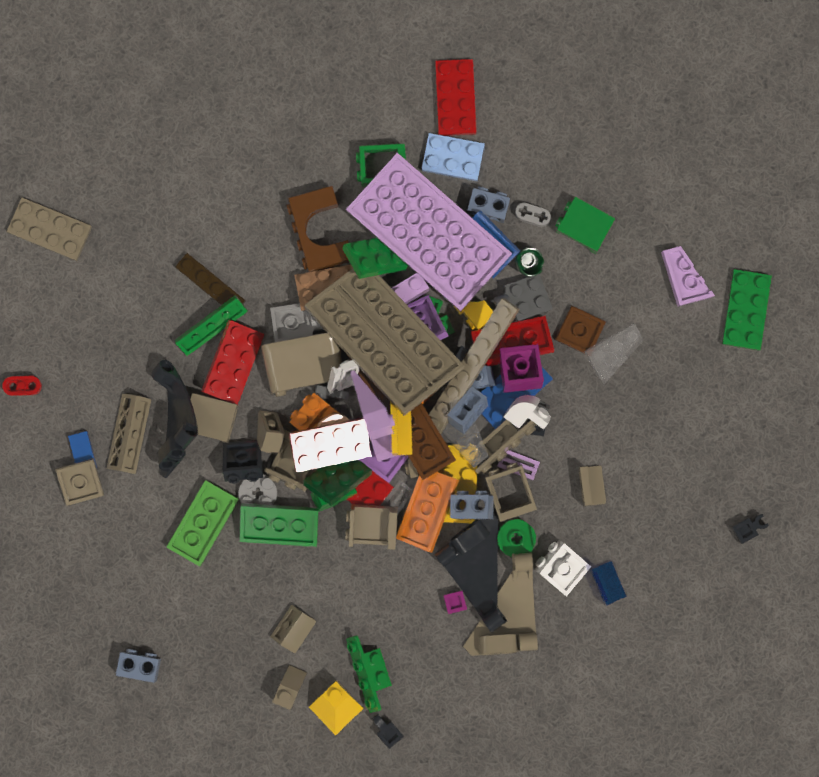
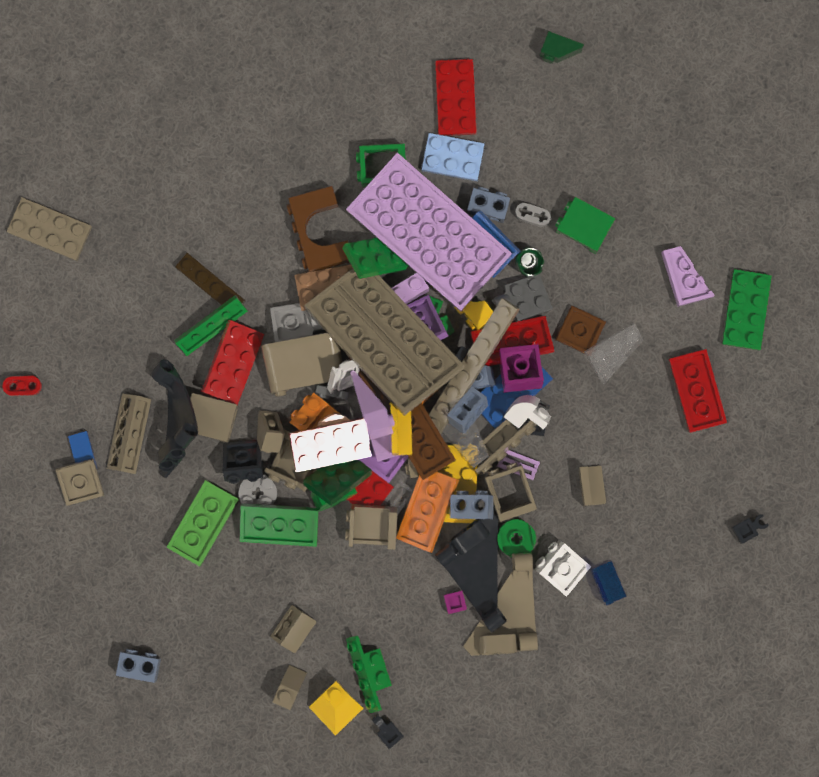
none -> dark green slope [540,31,584,64]
none -> red plate [669,349,727,433]

